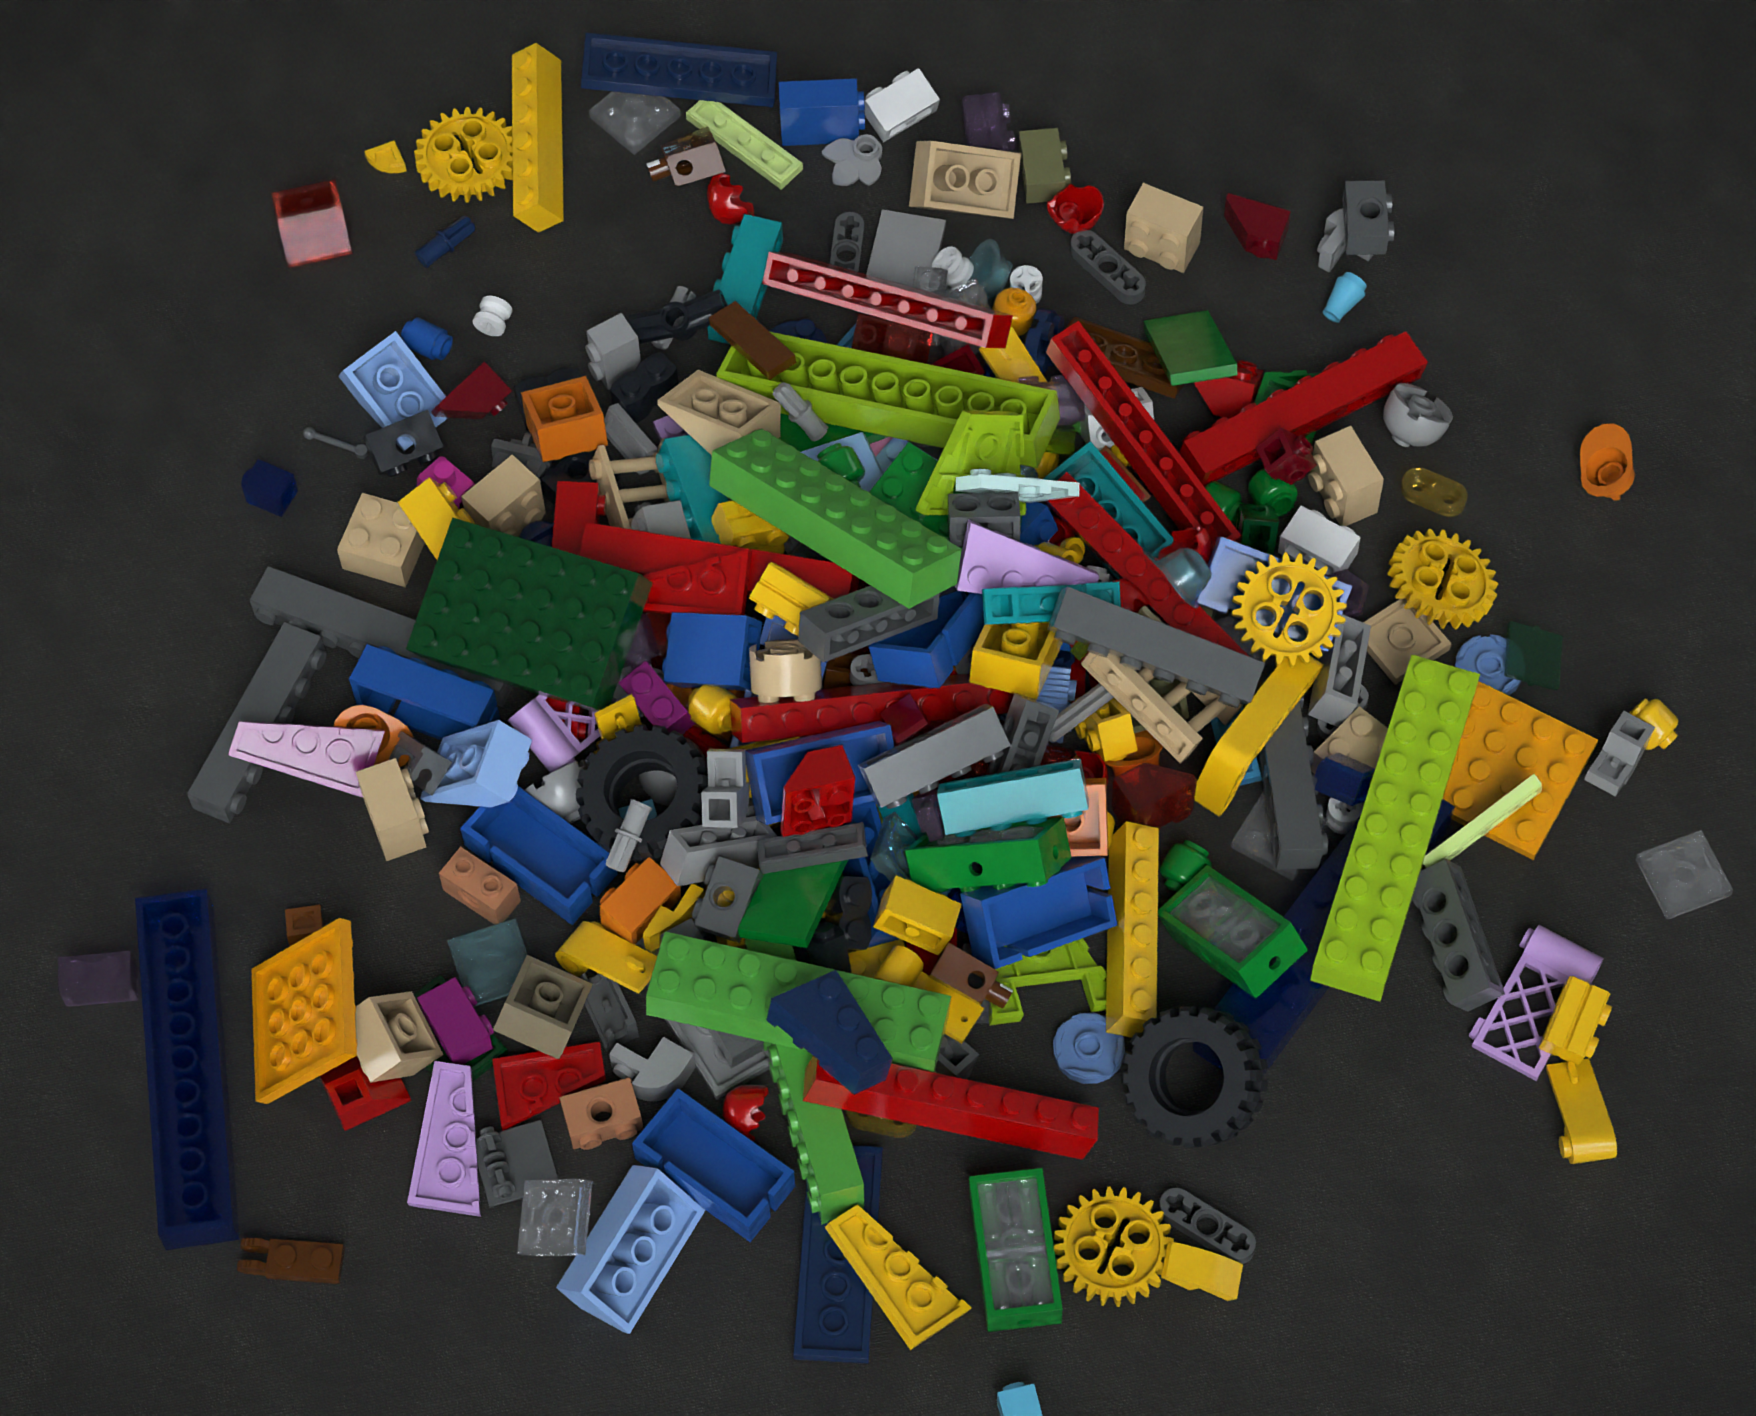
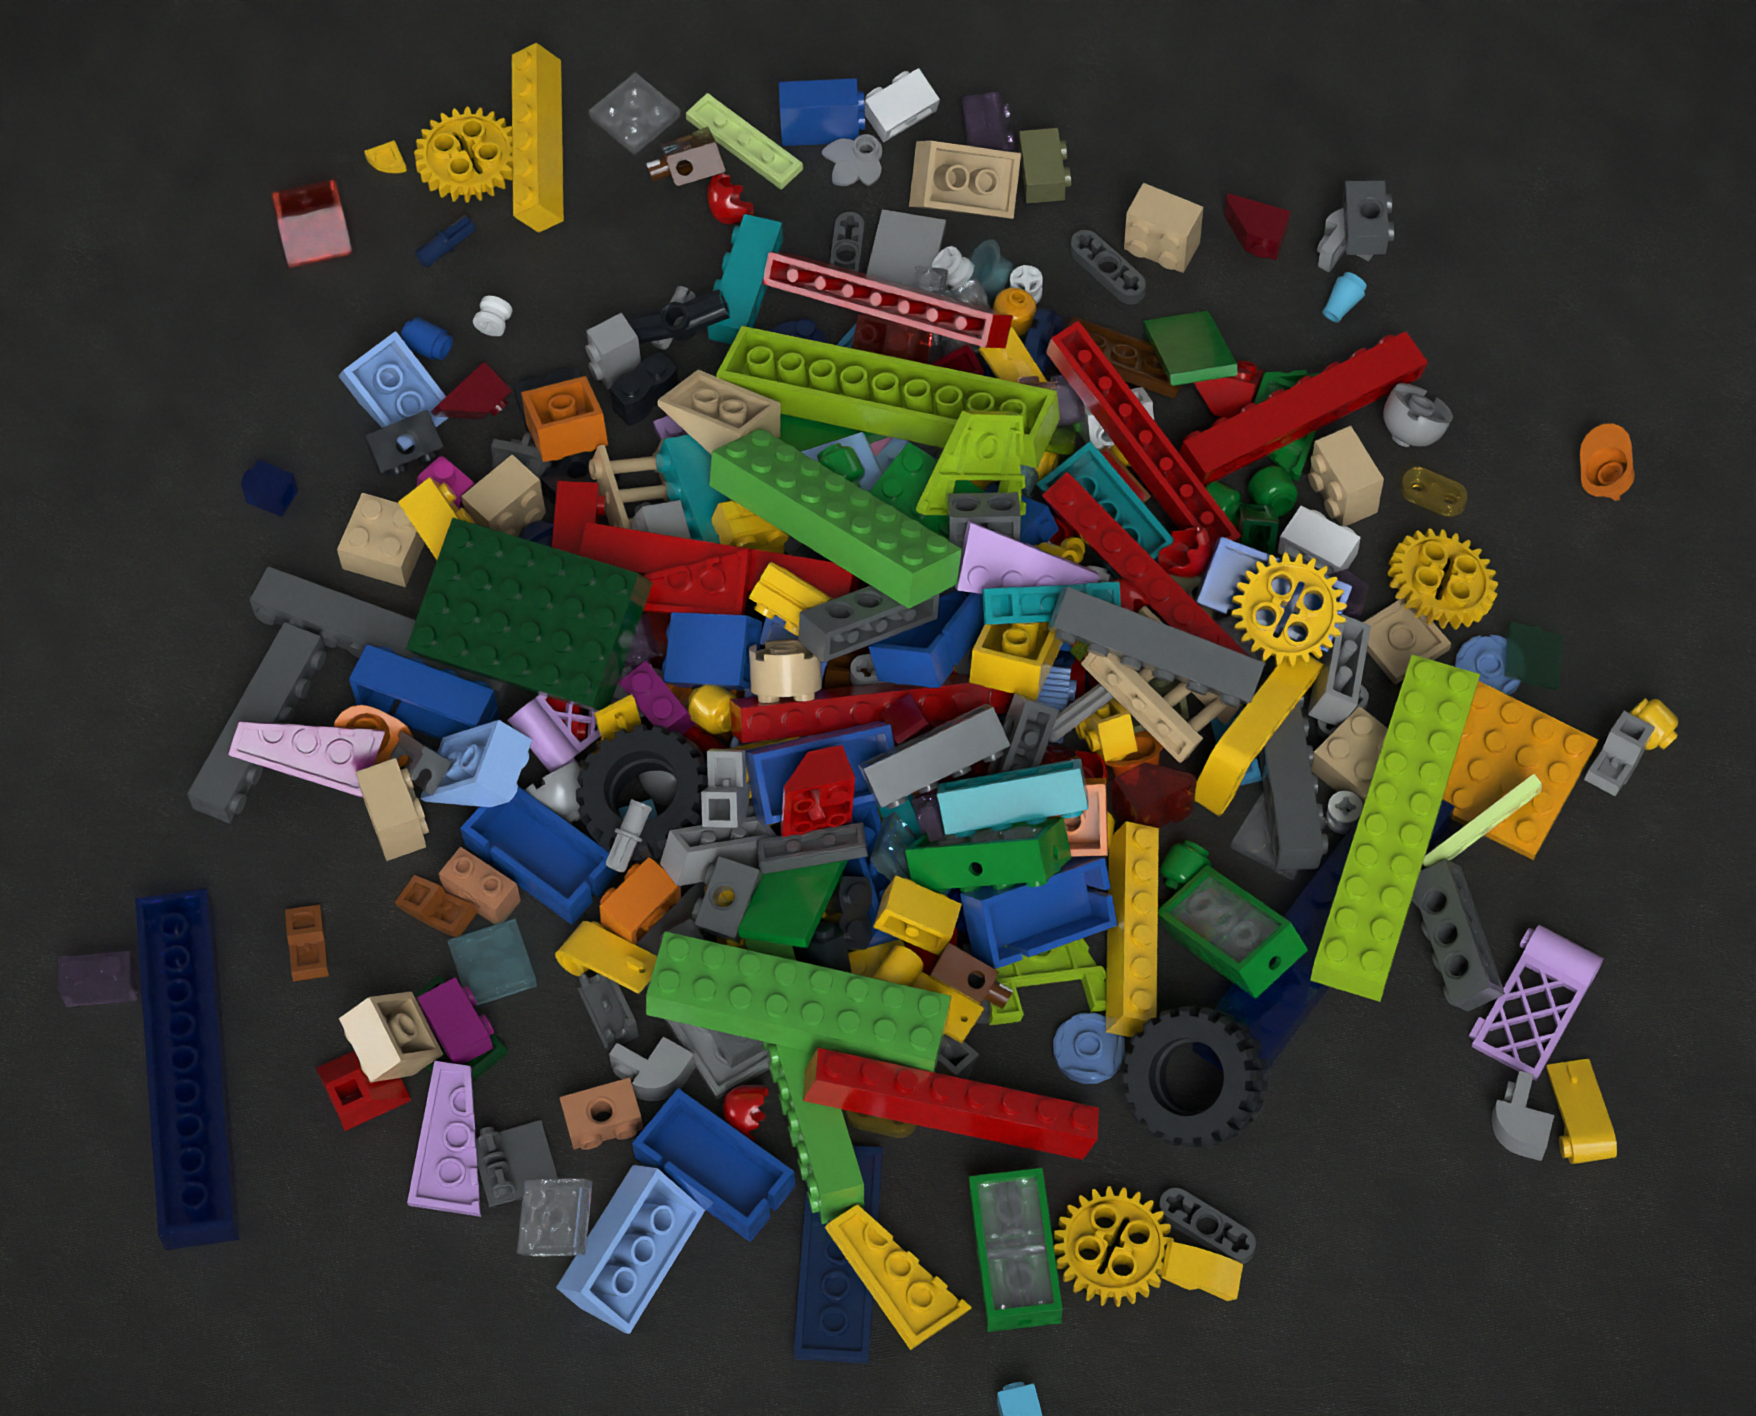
reddish brown hinge [236,1237,345,1284] -> none
light orange plate [251,918,357,1104] -> none
dark grey hinge [303,426,368,459] -> none
red wing [492,1042,606,1131] -> none
dark tan brick [493,955,593,1059] -> none
dark blue plate [581,33,777,107] -> none
light grey tile [604,403,658,475] -> none
yellow slope [643,884,705,952] -> none
reddish brown tile [709,301,796,380] -> none
dark blue wedge [766,970,893,1094] -> none
light grey axle [773,382,828,442] -> none
light aqua wing [956,469,1079,503] -> none
red hair [1047,184,1104,234] -> none
clear light blue piece [1142,548,1212,609] -> none
dark red brick [1256,428,1317,485] -> none
clear blue brick [1314,753,1375,806] -> none
yellow brick [1538,976,1612,1065] -> none
clear plate [1635,830,1733,920] -> none
none -> dark orange slope [395,875,478,939]
none -> light grey brick [1492,1071,1554,1161]

